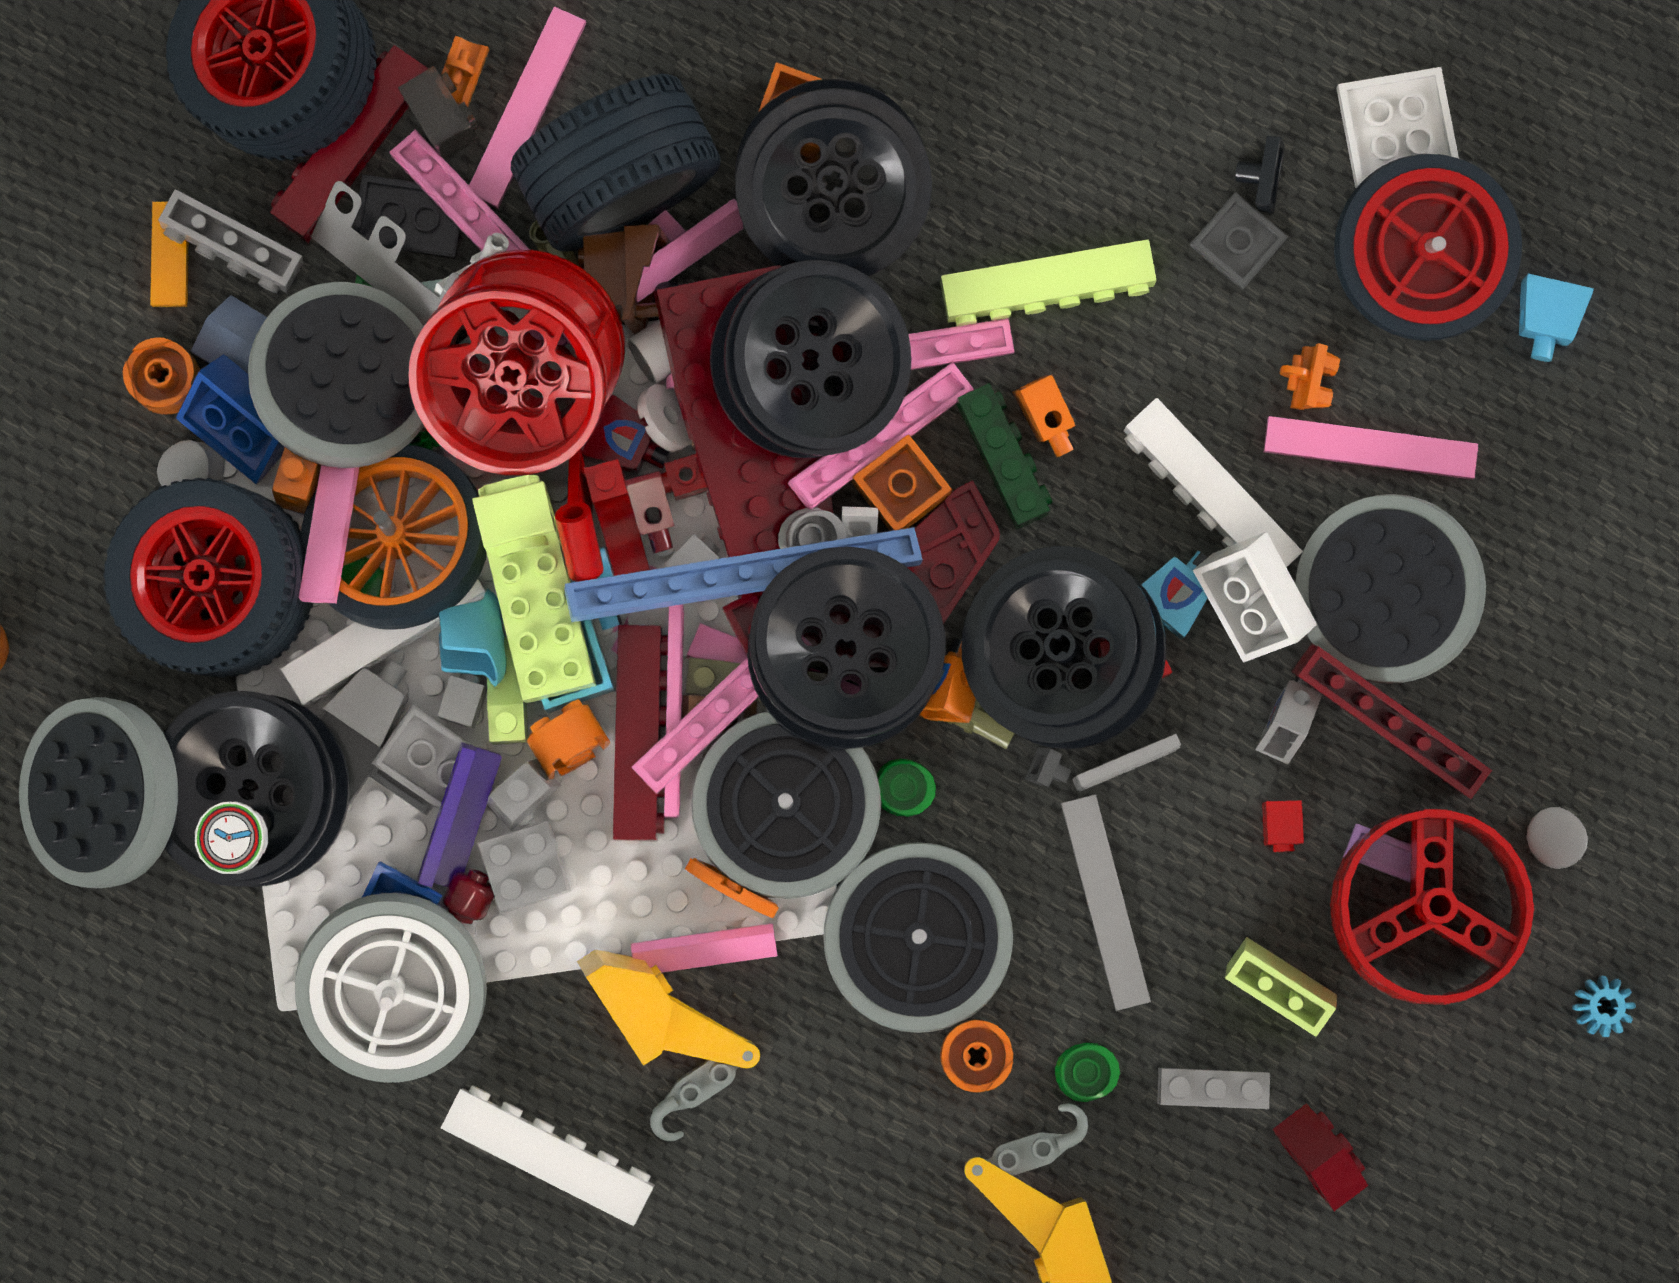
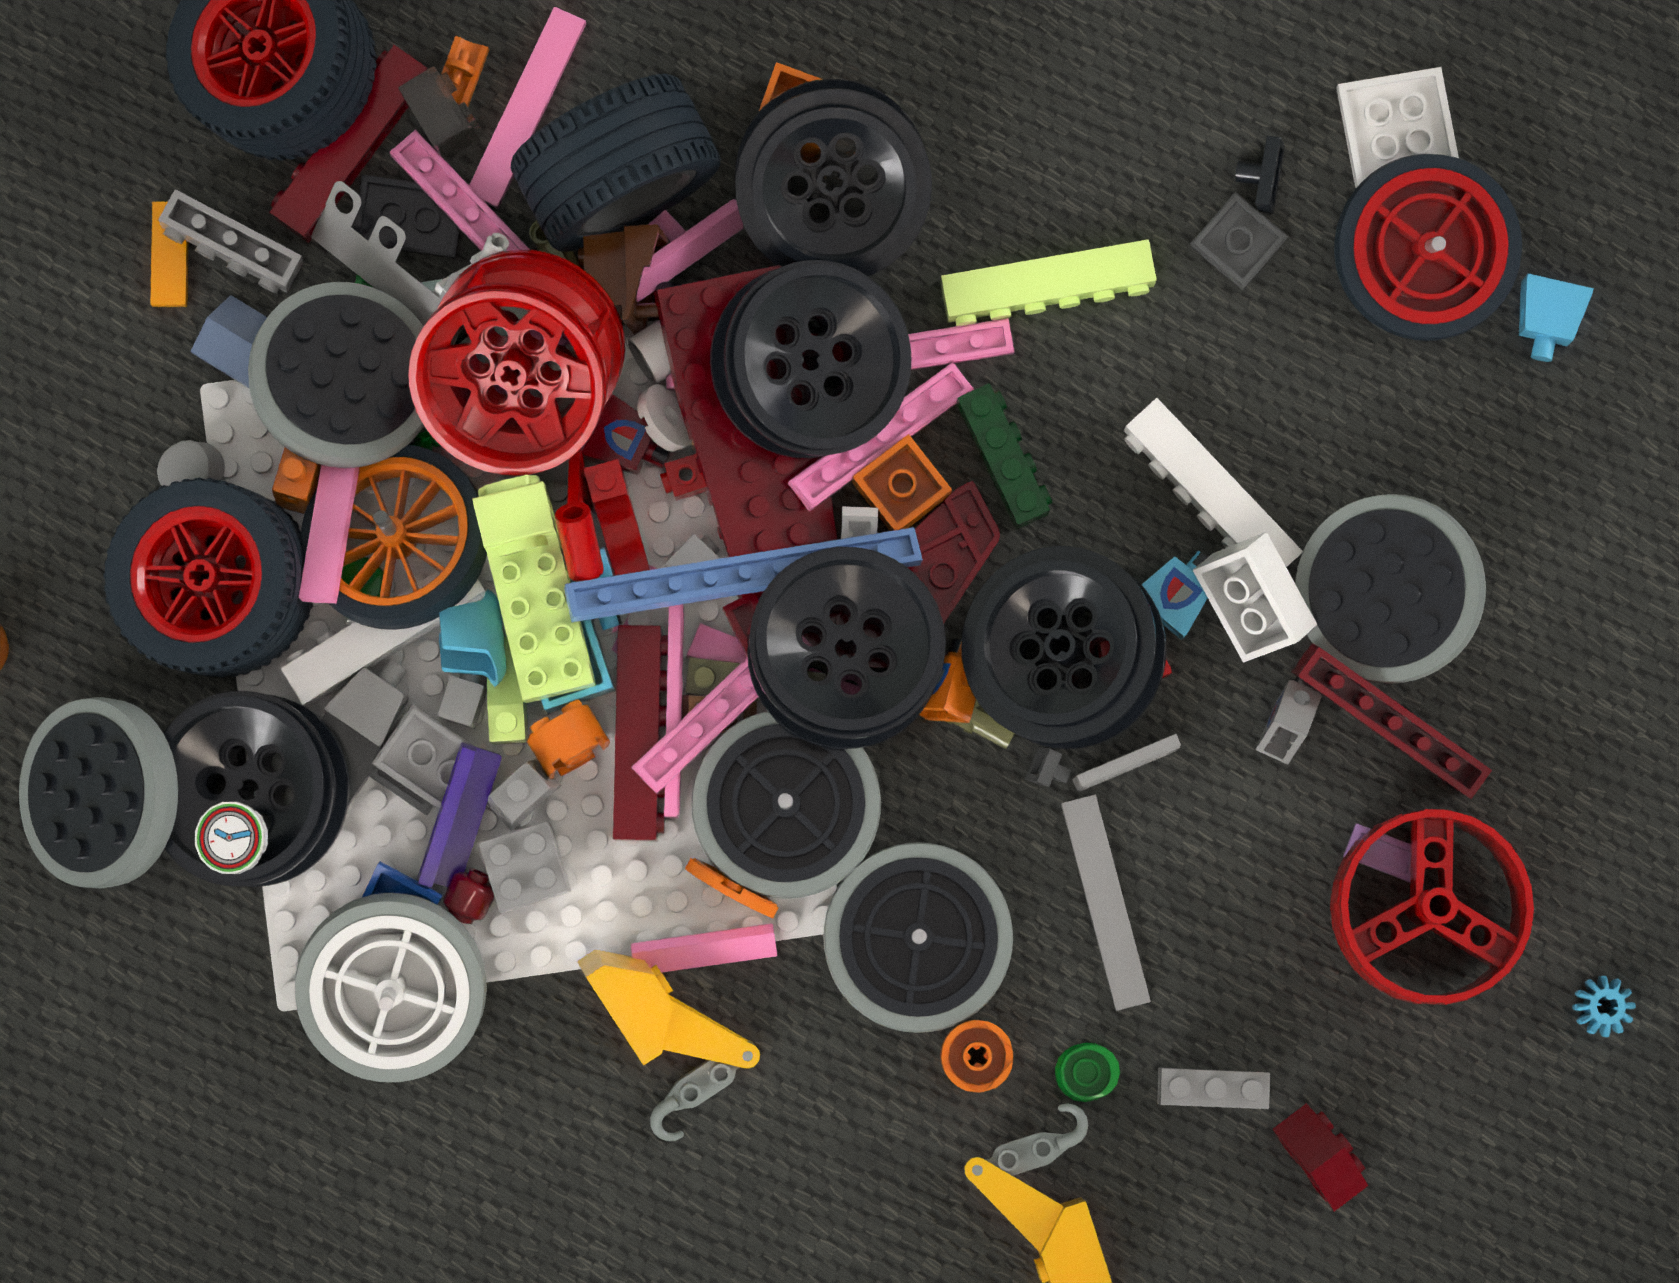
orange brick [123,337,200,414] -> none
blue slope [176,354,285,484] -> none
white brick [441,1085,655,1226] -> none
torso [625,470,675,554] -> none
light grey piece [778,508,846,549] -> none
green piece [876,759,936,817] -> none
orange torso [1012,375,1075,457] -> none
yellowish green brick [1225,937,1337,1037] -> none
red brick [1262,800,1304,852] -> none
bright pink tile [1263,416,1478,480] -> none
orange hips [1280,343,1340,410] -> none
light grey piece [1526,807,1588,869] -> none

